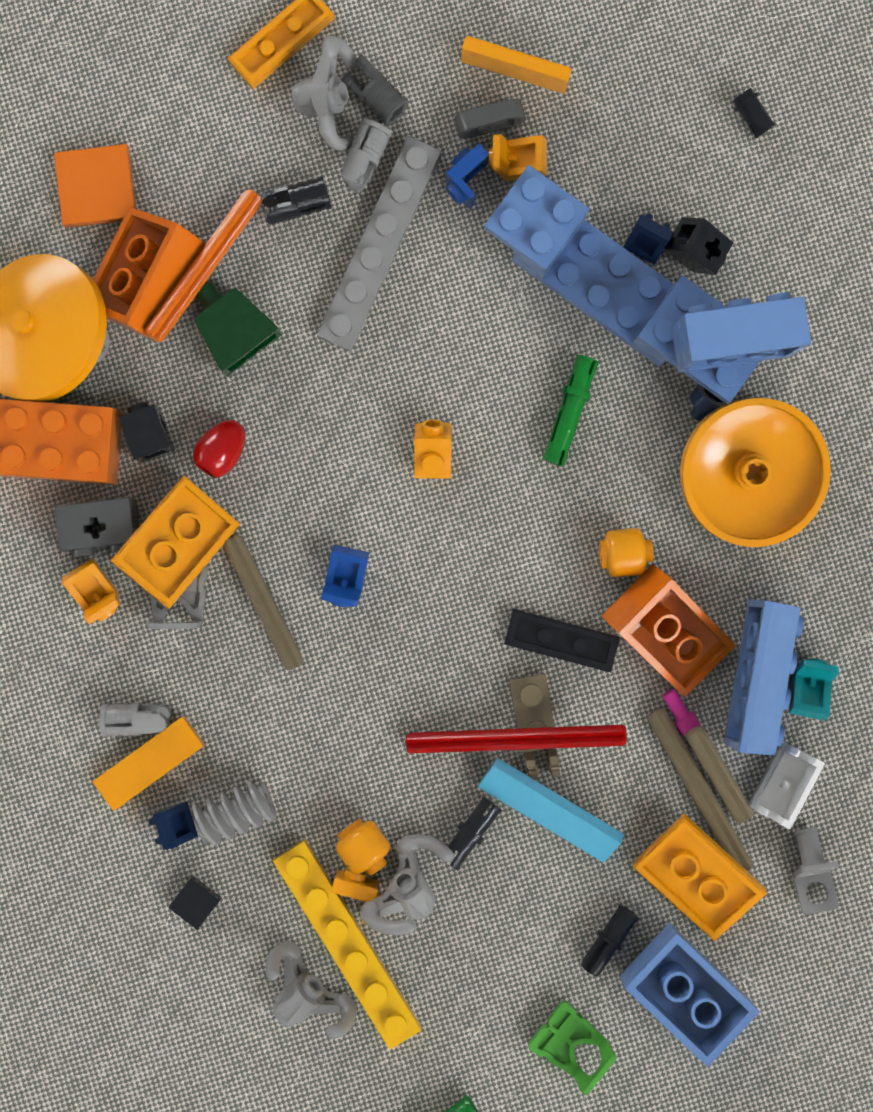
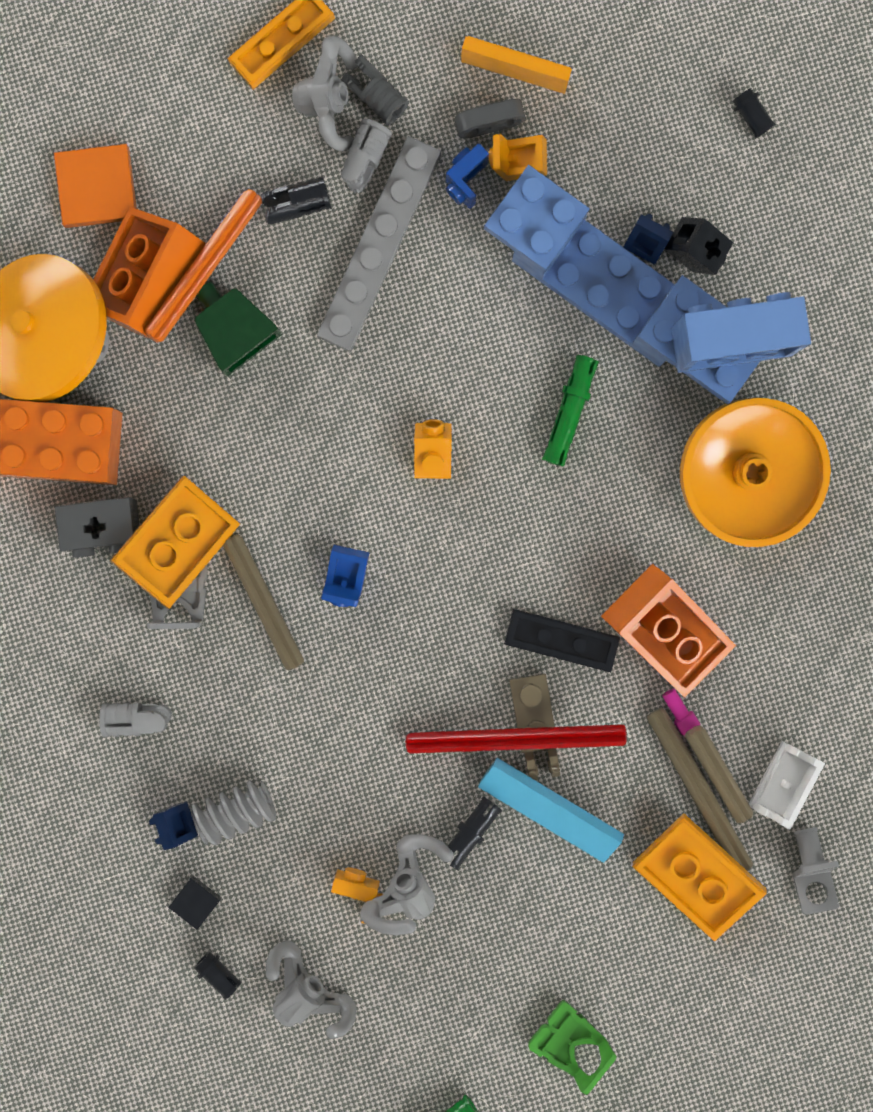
light orange bracket [62,558,120,624] -> none
light orange tile [92,716,205,812] -> none
black brick [119,402,176,462] -> none
red animal [193,420,246,478] -> none
yellow plate [273,839,422,1050] -> none
light orange head [335,818,390,876] -> none
black axle [581,904,639,976] -> none
light orange head [599,528,654,577] -> none
medium blue brick [619,922,760,1067] -> none
dark blue tile [689,384,726,421] -> none
medium blue slope [724,599,804,755] -> none
teal bracket [789,658,839,721] -> none
none -> black pin [194,951,242,1000]

